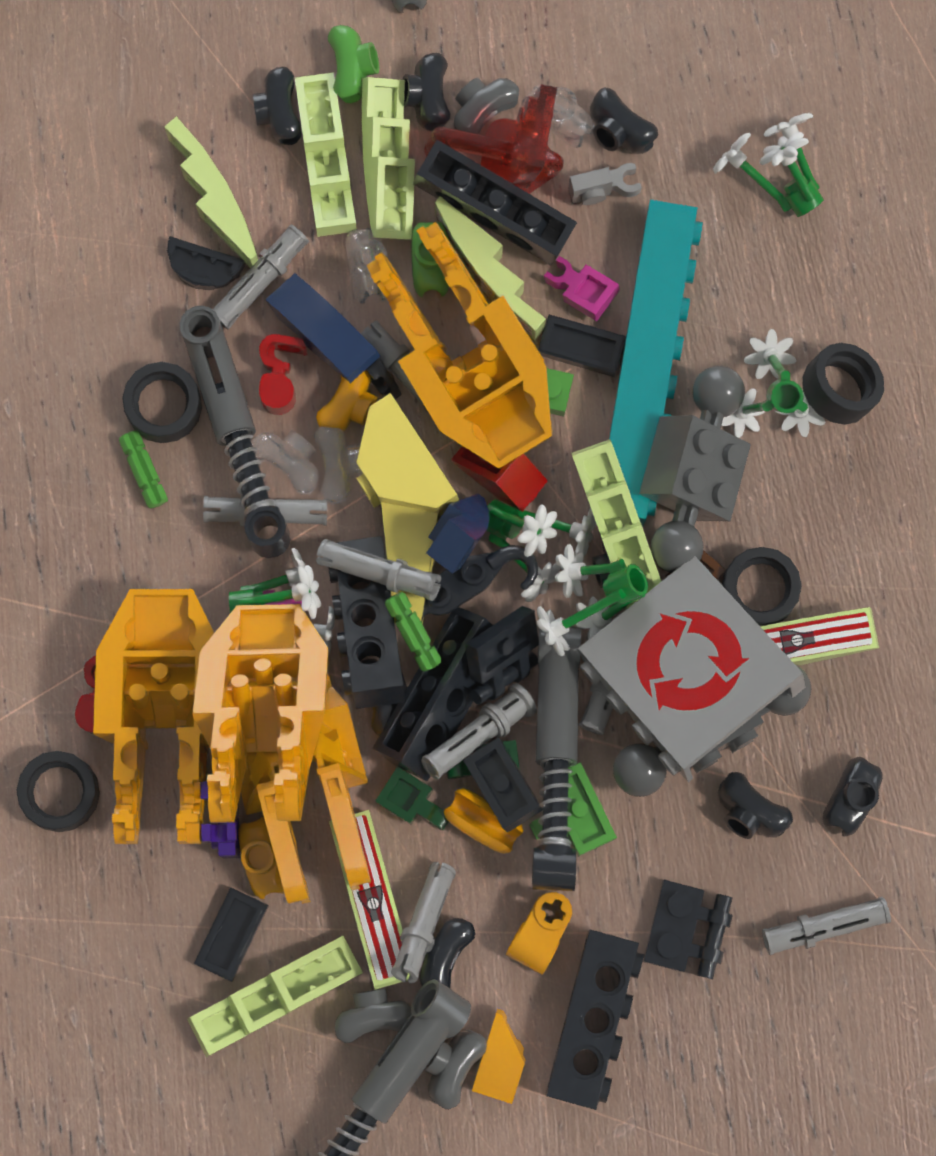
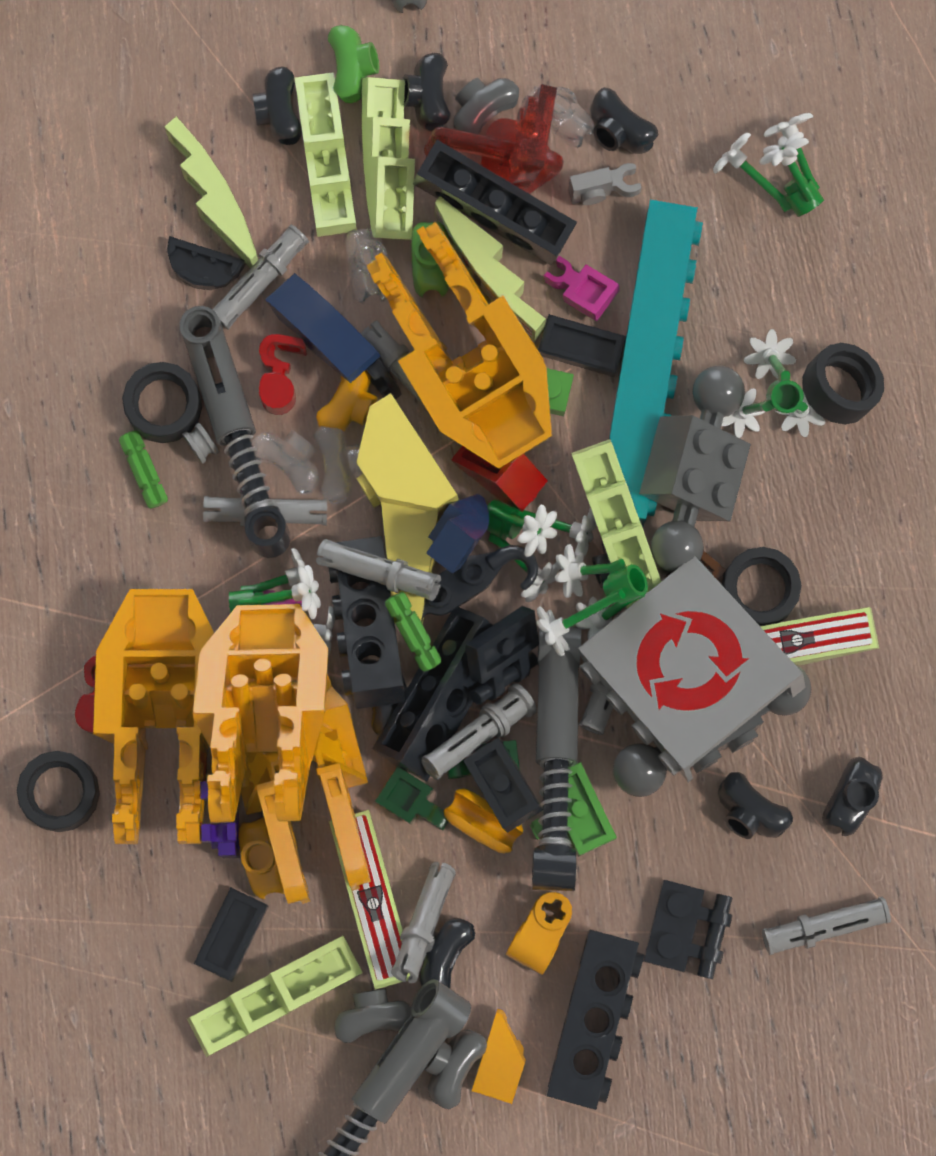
none -> light grey bush [182,422,219,464]

